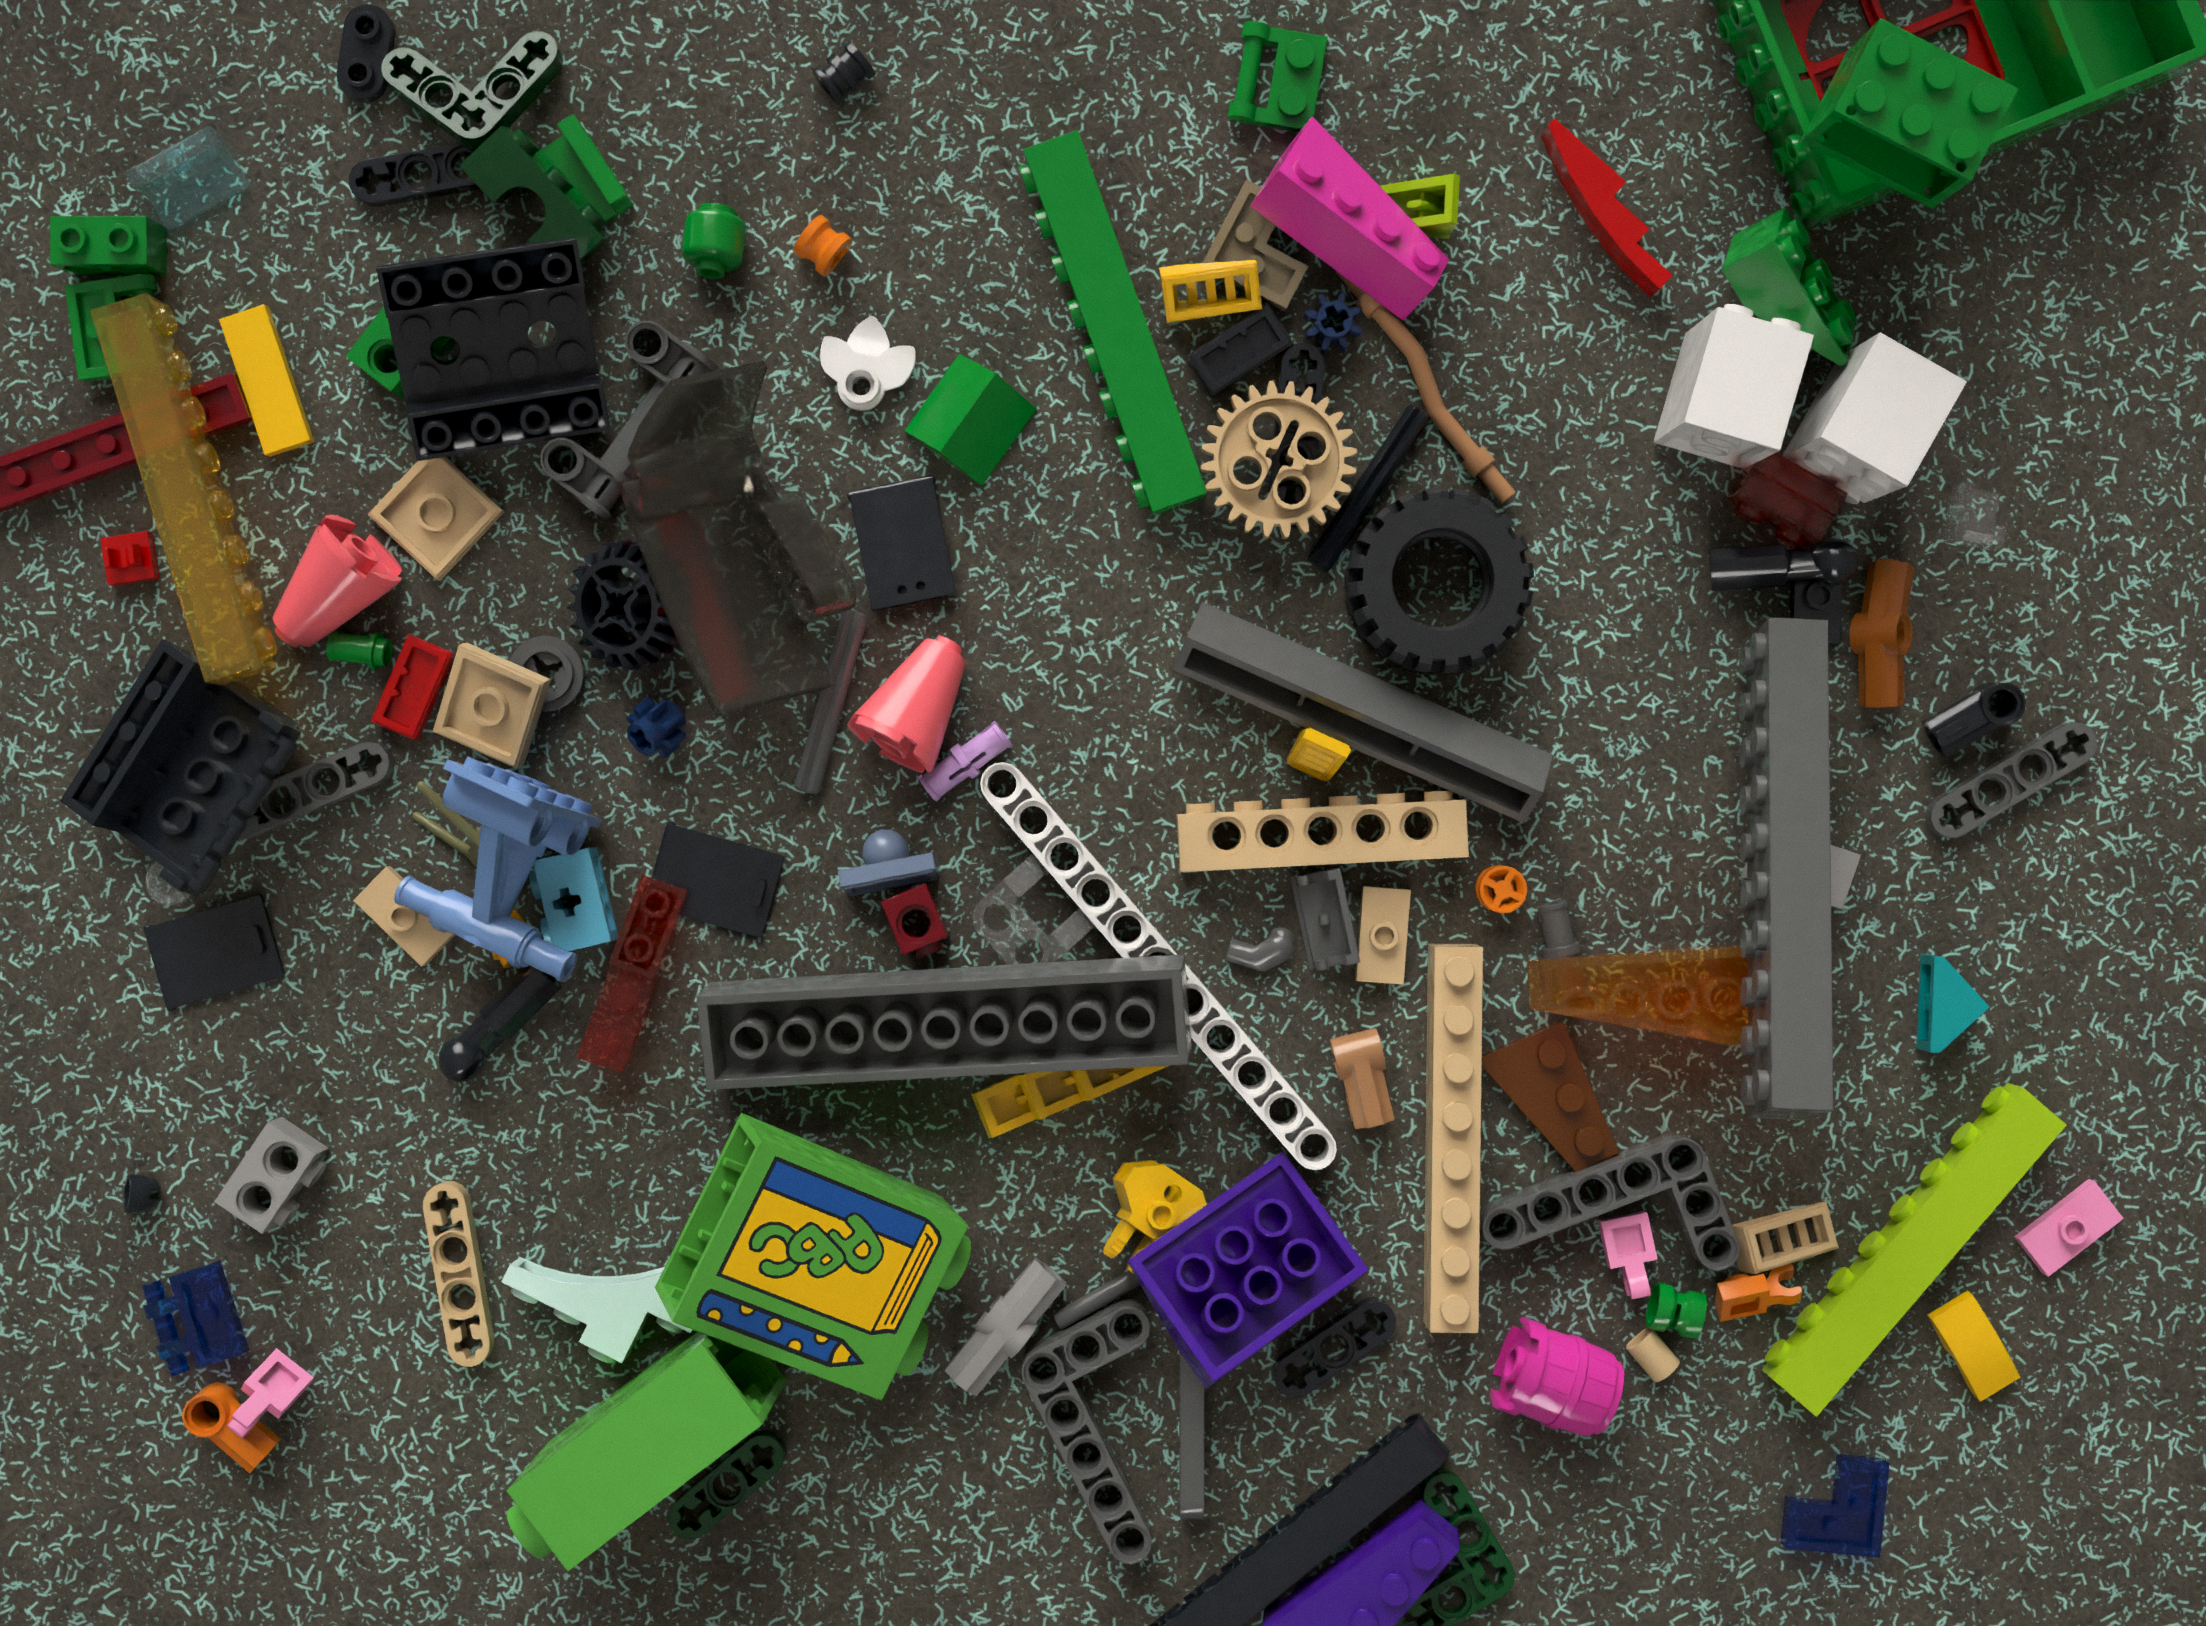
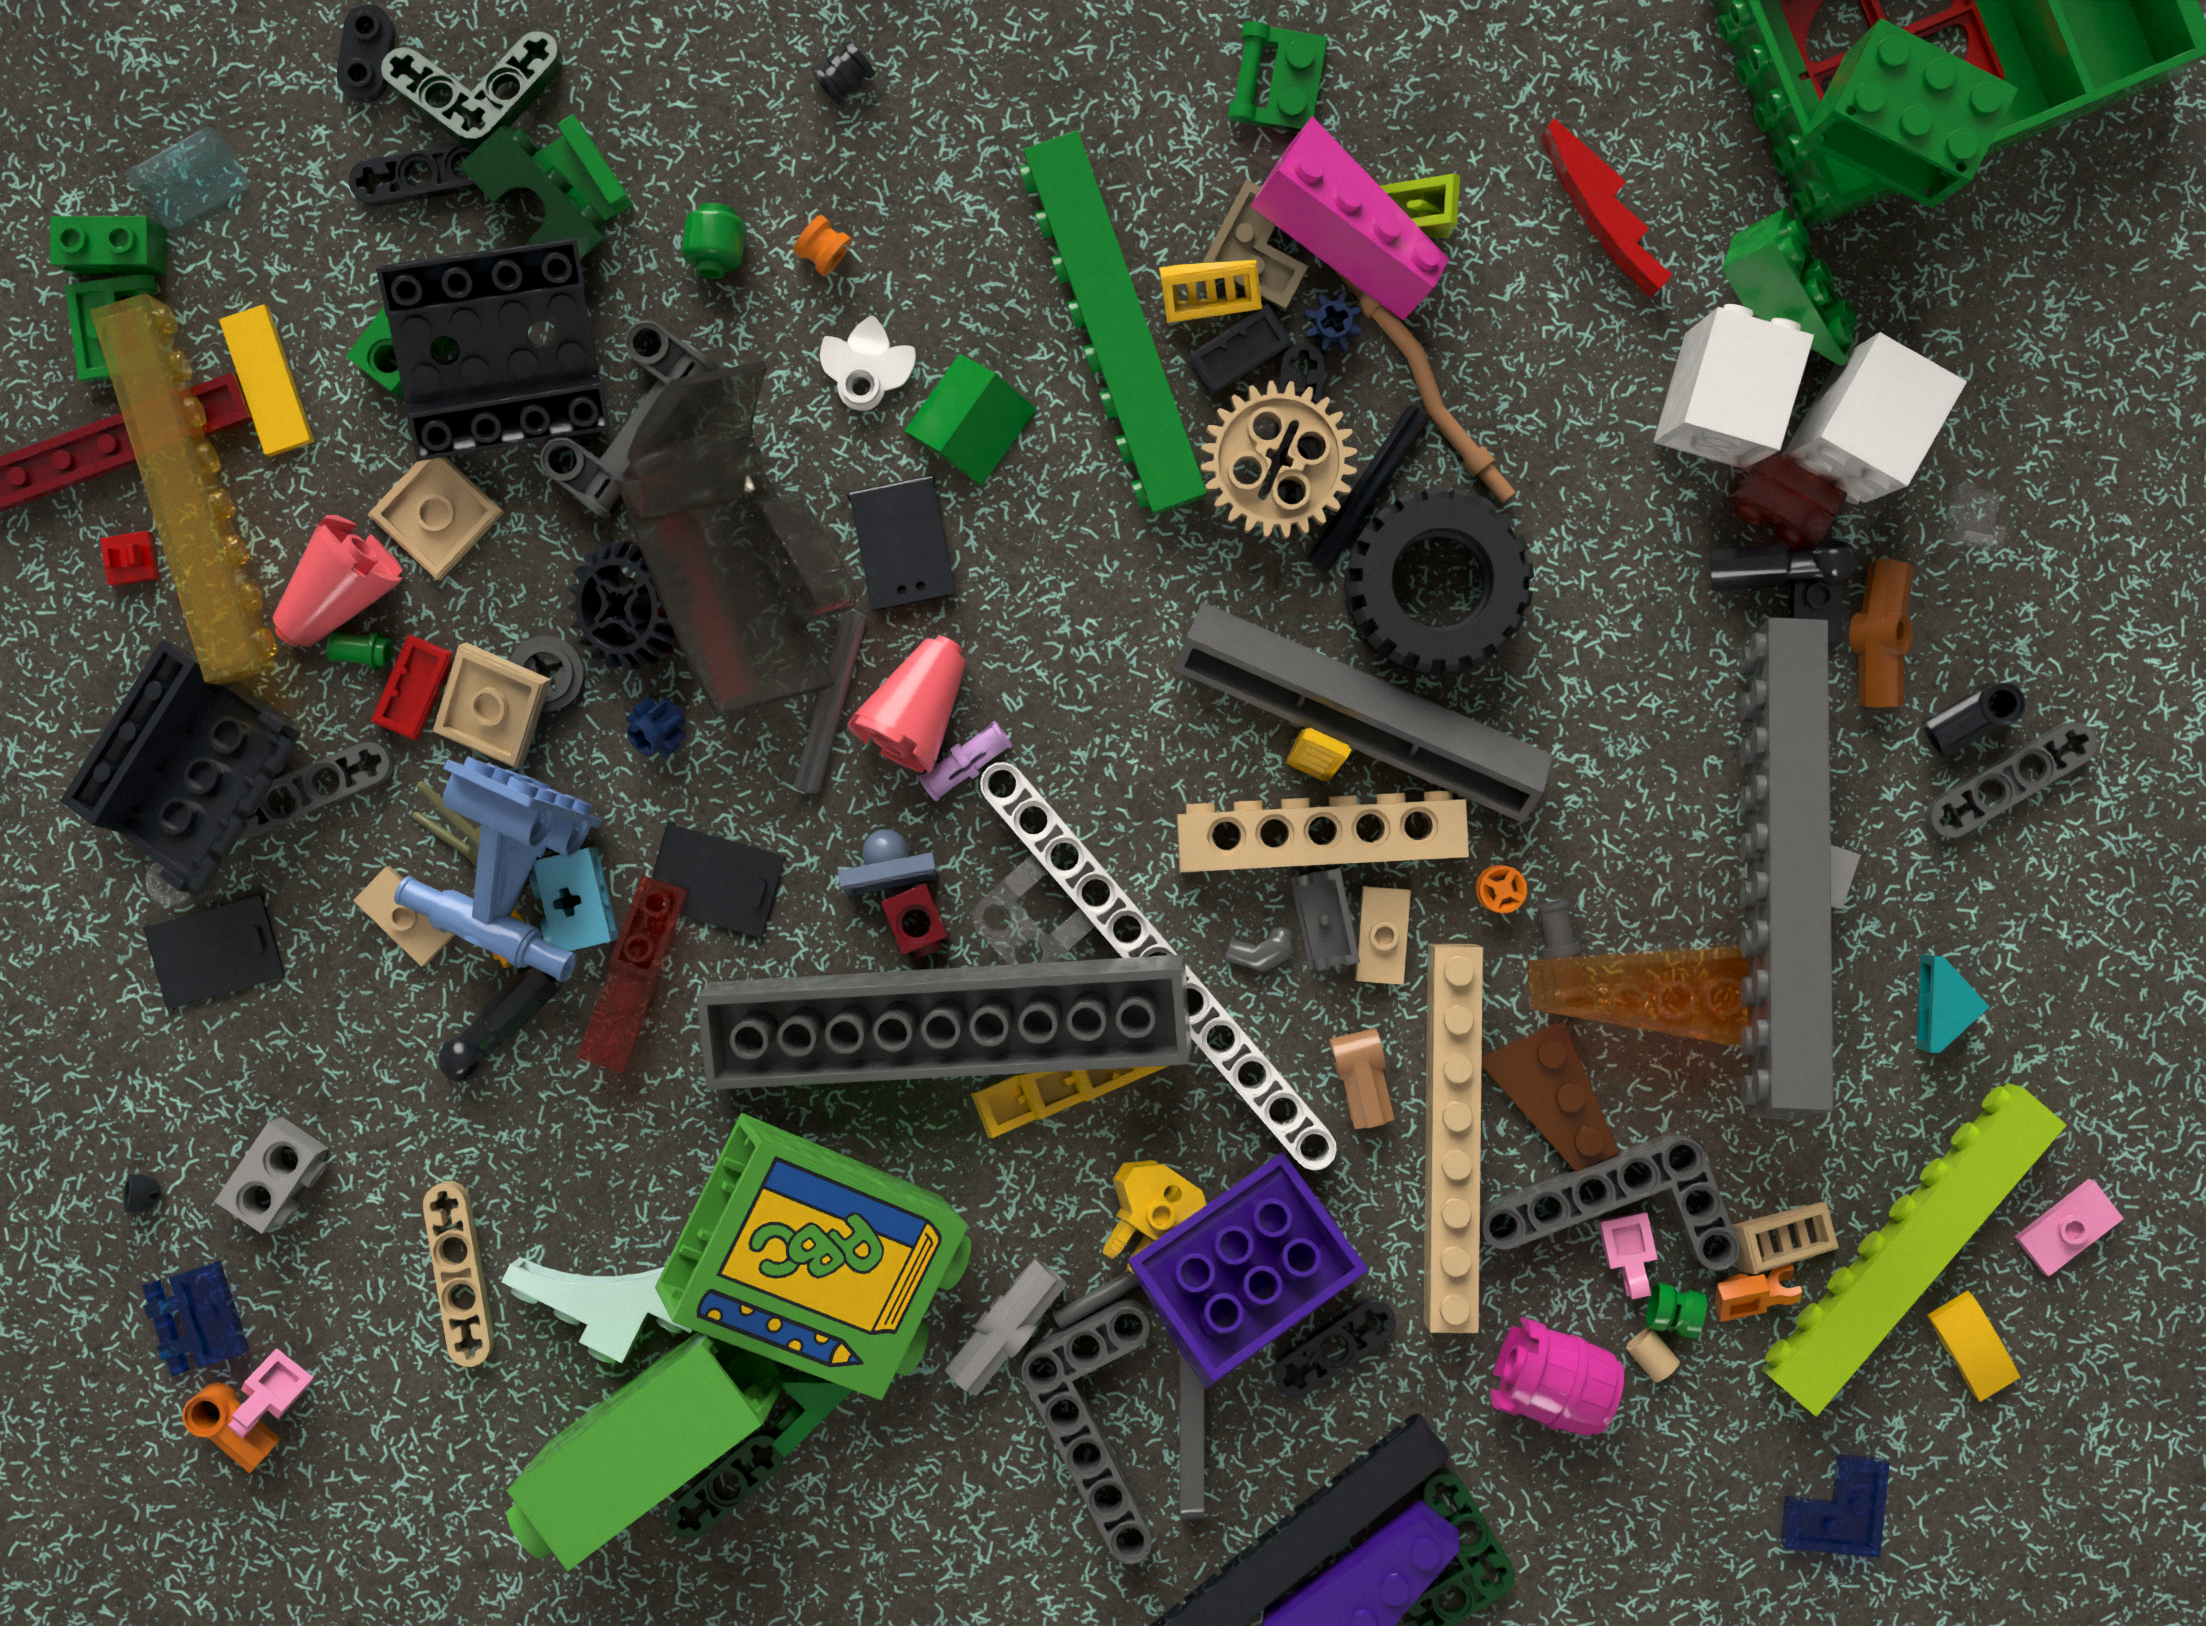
none -> green slope [772,1372,853,1457]

